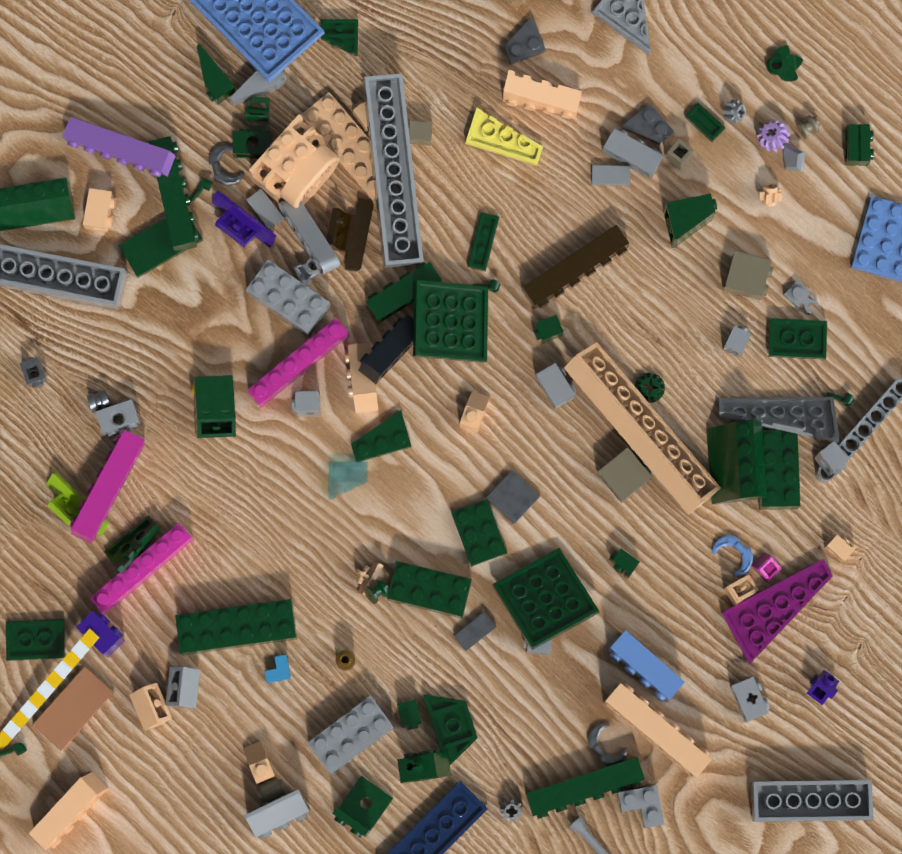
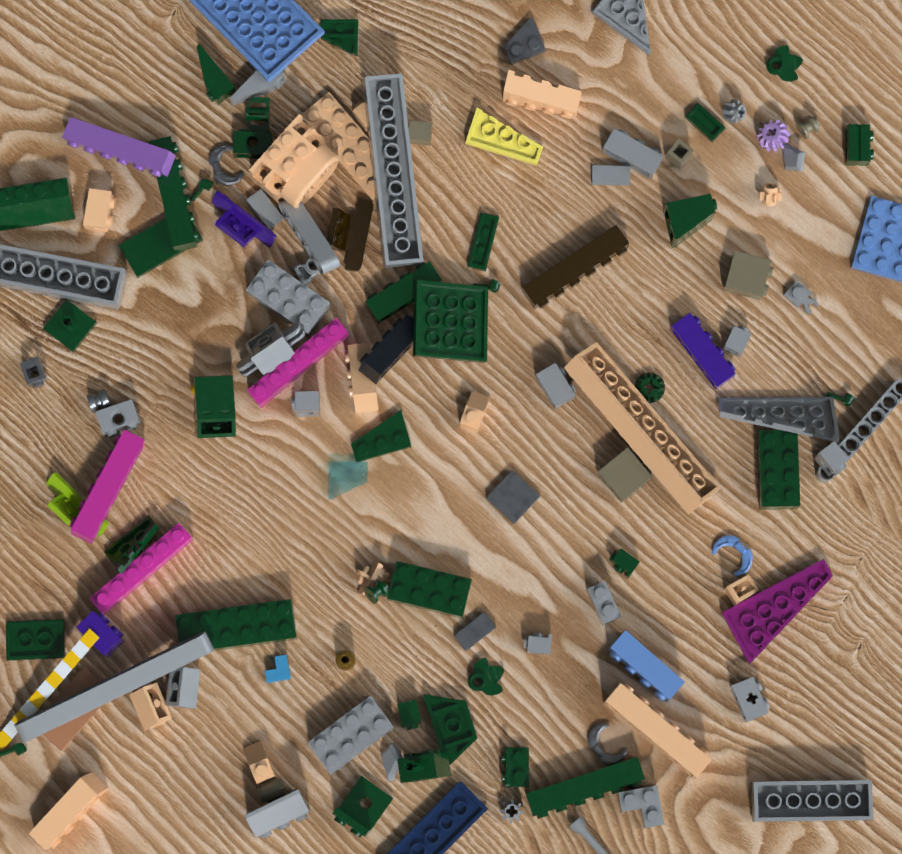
dark green plate [451,499,507,567] -> none
dark green plate [492,548,599,650] -> none
dark green brick [533,315,564,344] -> none
flat silver wing [622,104,674,145] -> none
dark green slope [707,419,767,505] -> none
dark pink slope [752,553,782,582] -> none
dark green plate [768,318,827,360] -> none
dark purple brick [806,670,840,705] -> none
light nougat brick [825,533,857,563] -> none
none -> light grey beam [14,631,214,743]
none -> dark green tile [43,299,97,353]
none -> light grey brick [236,322,305,377]
none -> light grey piece [381,743,403,782]
none -> dark green plate [468,658,504,696]
none -> dark green bracket [501,747,529,787]
none -> light grey brick [587,581,621,626]
none -> dark purple brick [670,313,736,390]

